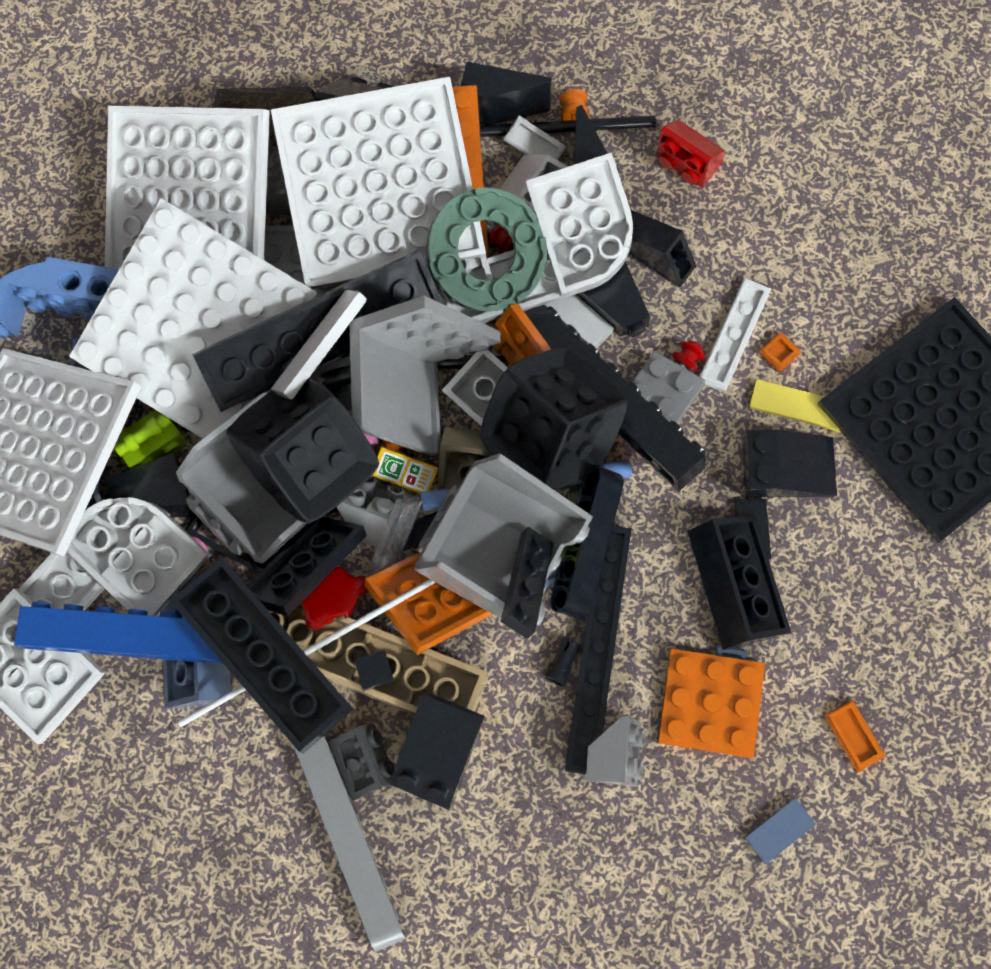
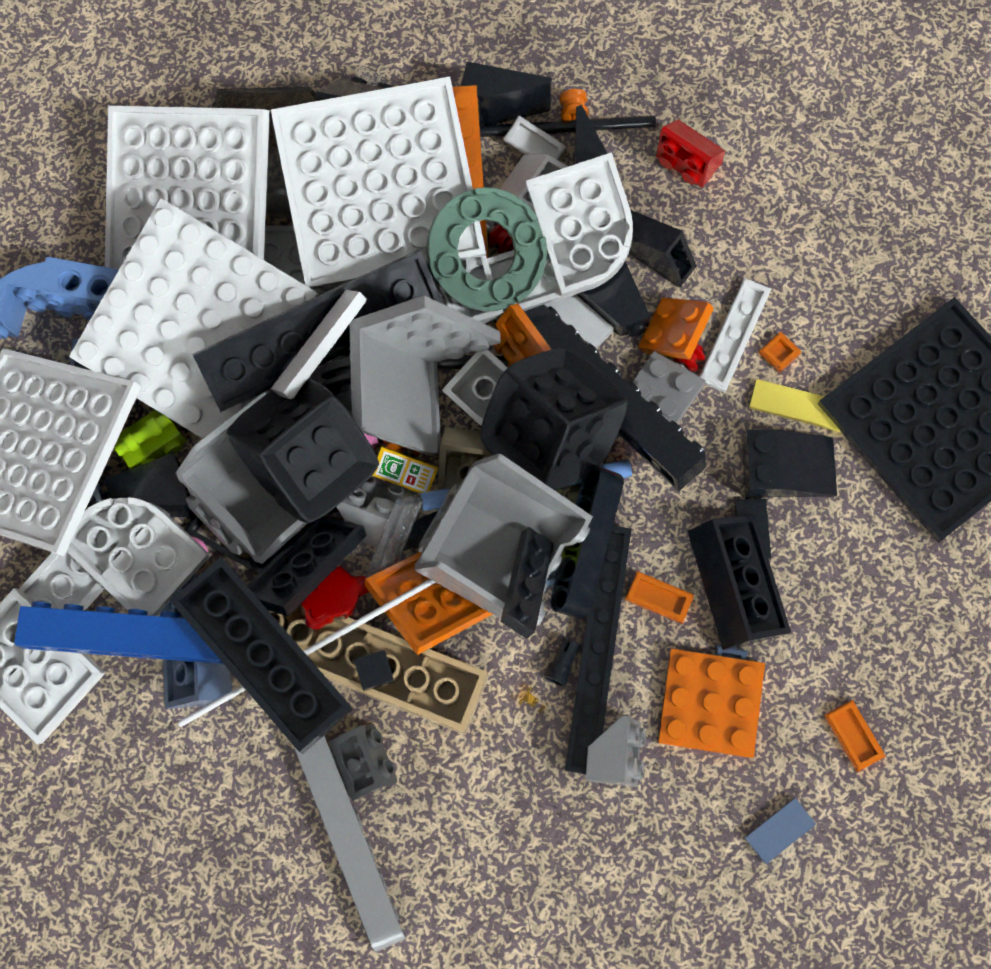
black slope [390,691,485,810] -> none
none -> clear yellow piece [518,687,546,714]
none -> orange tile [625,571,694,624]
none -> orange plate [638,297,714,360]

